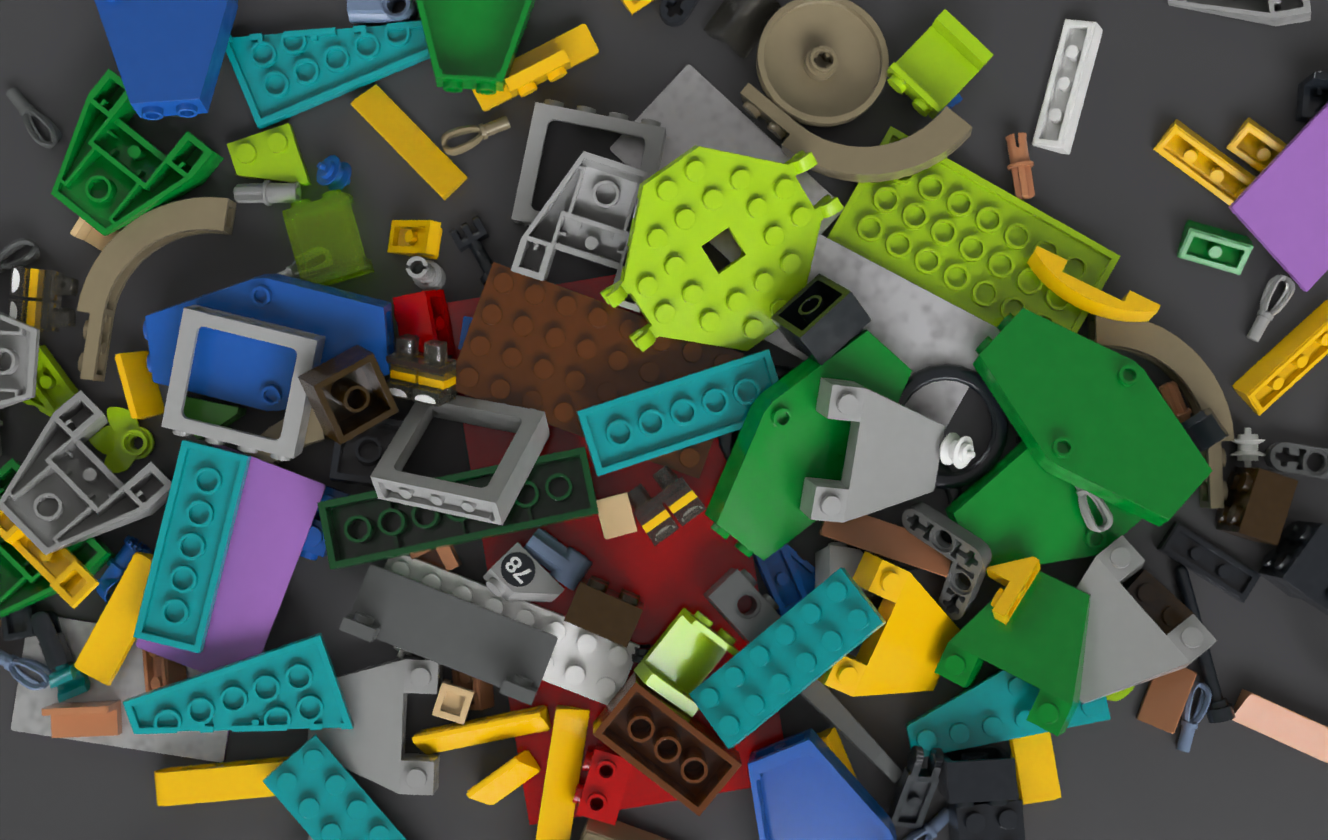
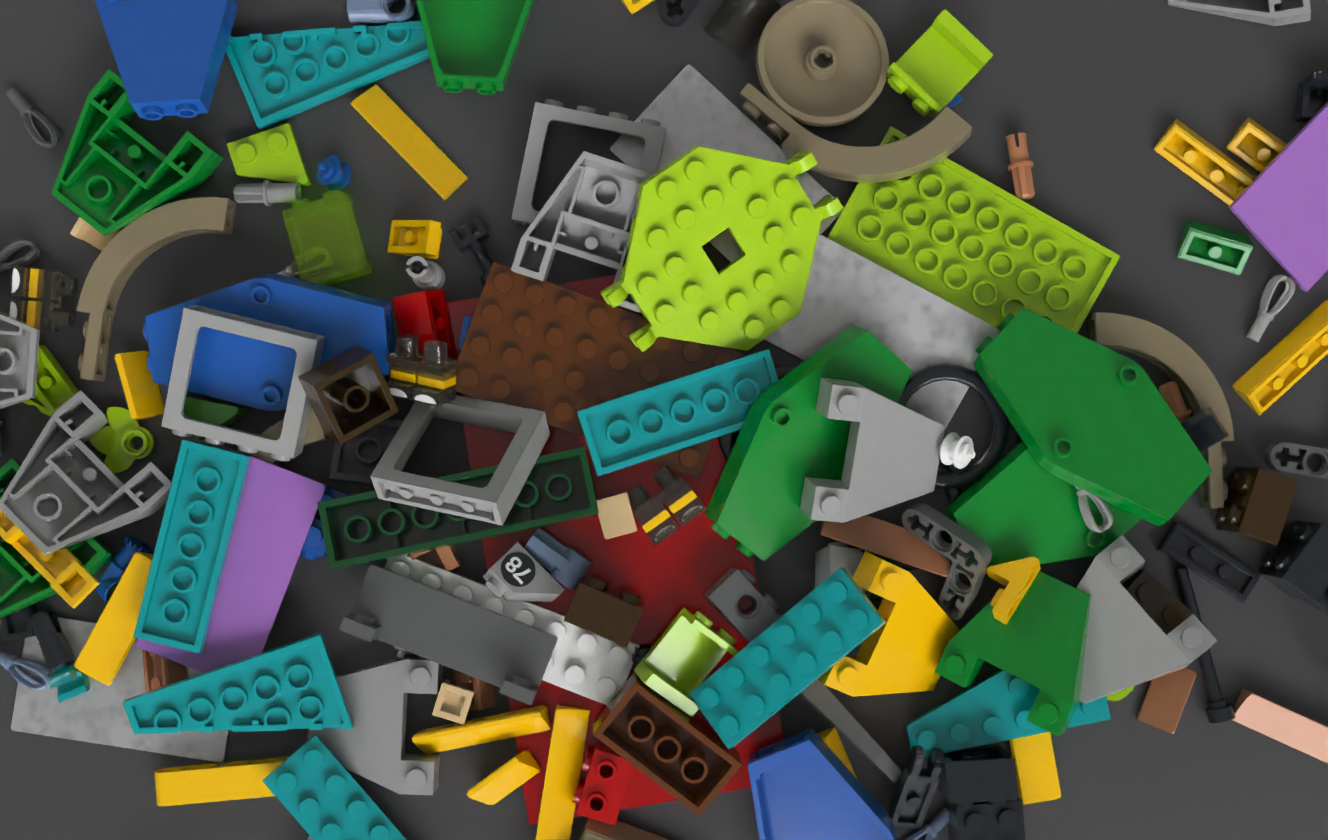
nougat panel [41,700,122,738] -> none
dark tan piece [441,116,511,156] -> none
yellow bracket [472,24,599,112] -> none
blue wing [753,543,815,616] -> none
black brick [771,273,871,366] -> none
yellow slope [1027,246,1161,322] -> none
white slope [1032,19,1103,155] -> none
sand blue piece [1176,681,1212,752] -> none
white wheel [1230,428,1265,467] -> none

